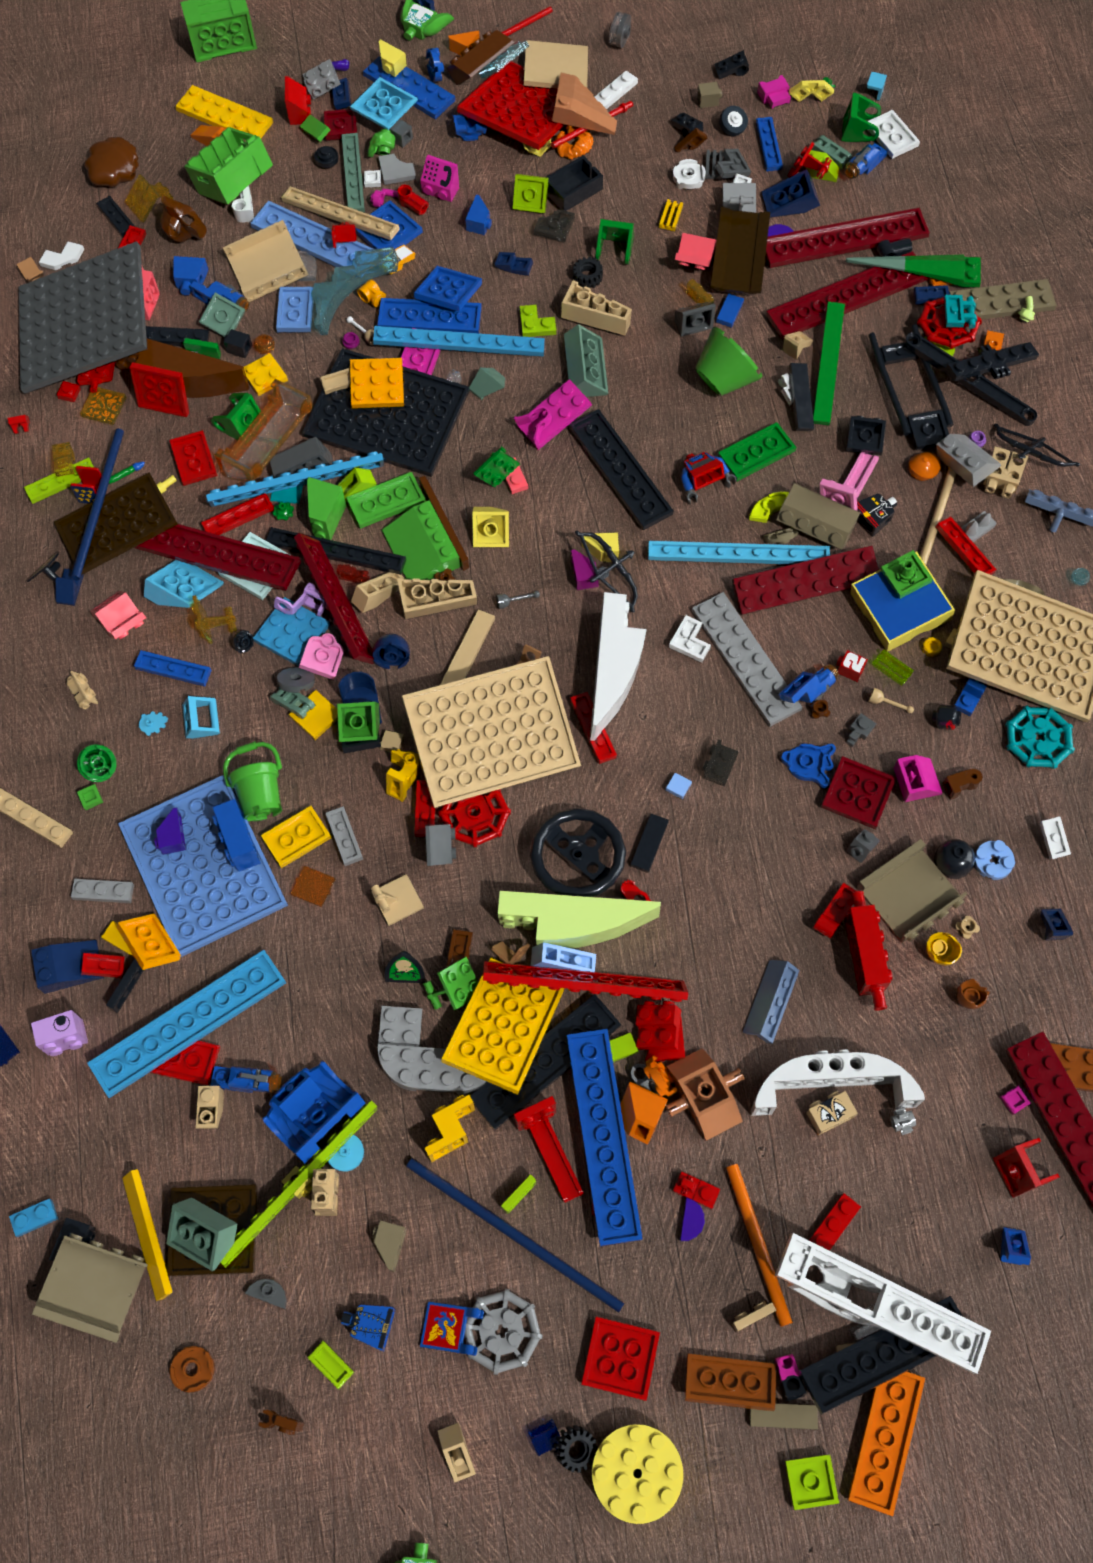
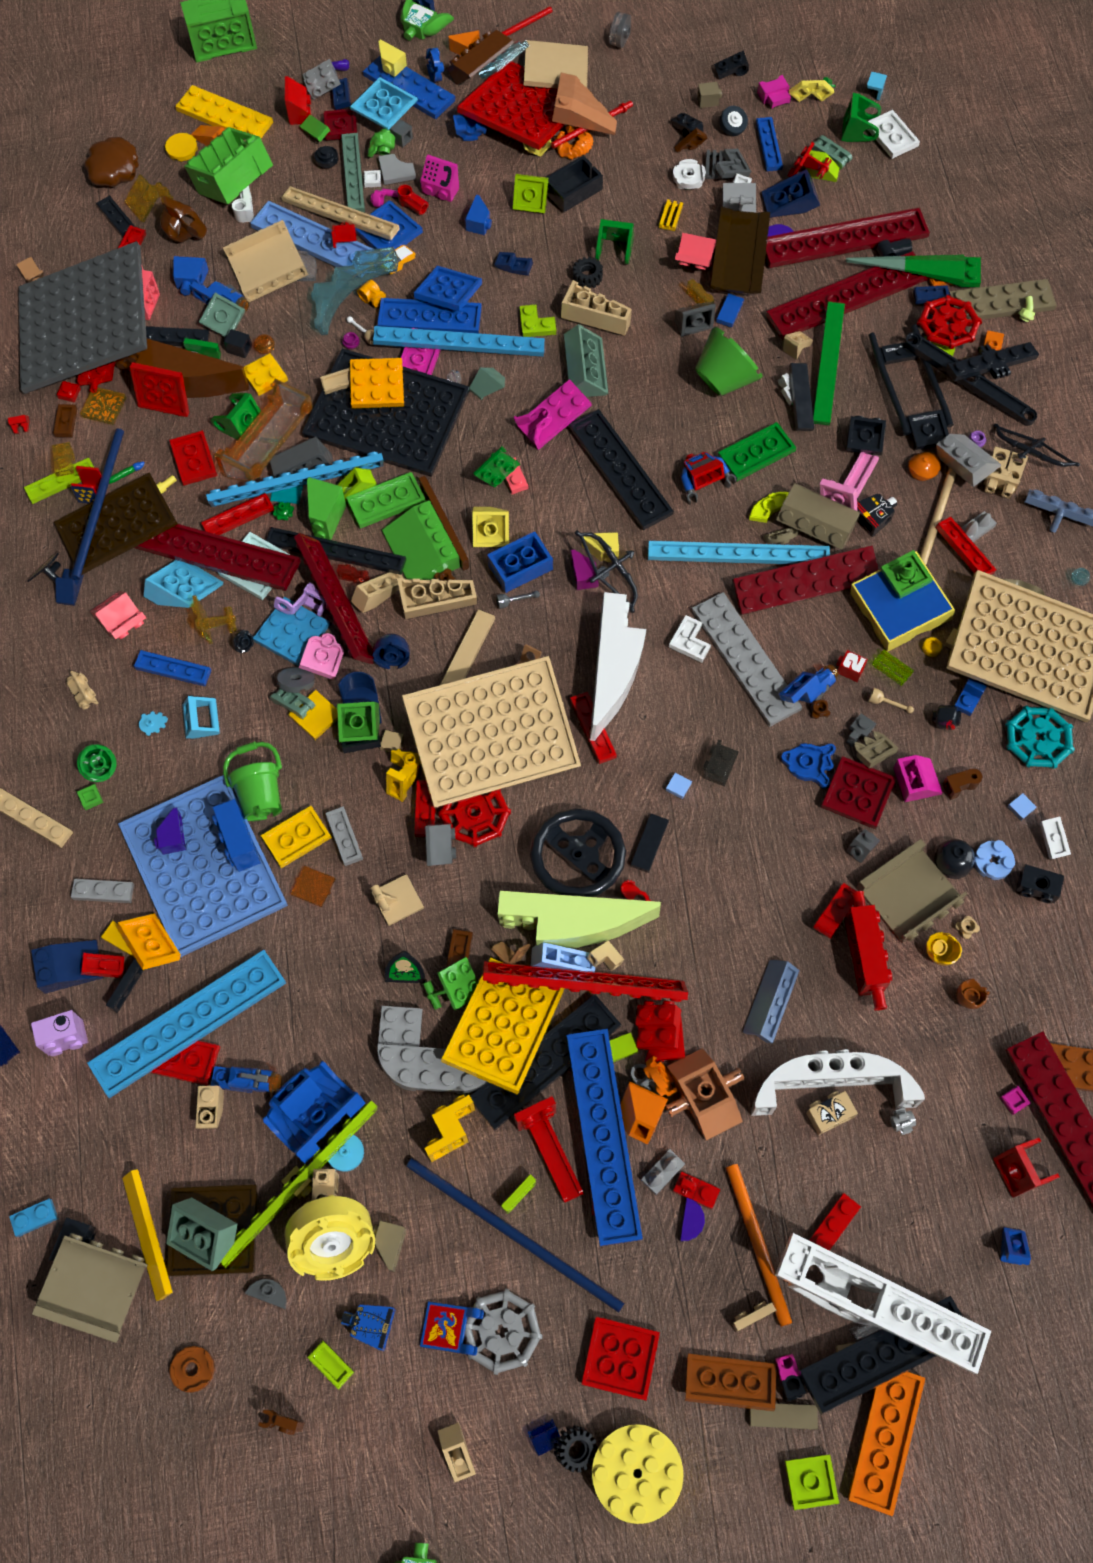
white tile [39,242,84,270] -> none
medium blue plate [276,287,314,332] -> none
clear smoke plate [534,209,575,242] -> none
white plate [595,71,638,109] -> none
blue plate [844,143,888,179] -> none
teal plate [944,295,977,329] -> none
dark blue slope [1040,908,1073,941] -> none
none -> reddish brown plate [53,404,78,438]
none -> yellow tile [165,133,198,161]
none -> light yellow piece [285,1195,375,1280]
none -> blue brick [487,532,553,593]
none -> tan piece [587,941,624,971]
none -> light grey tile [641,1149,685,1195]
none -> dark tan plate [854,731,898,769]
none -> light blue tile [1008,793,1036,821]
none -> black brick [1015,864,1064,904]

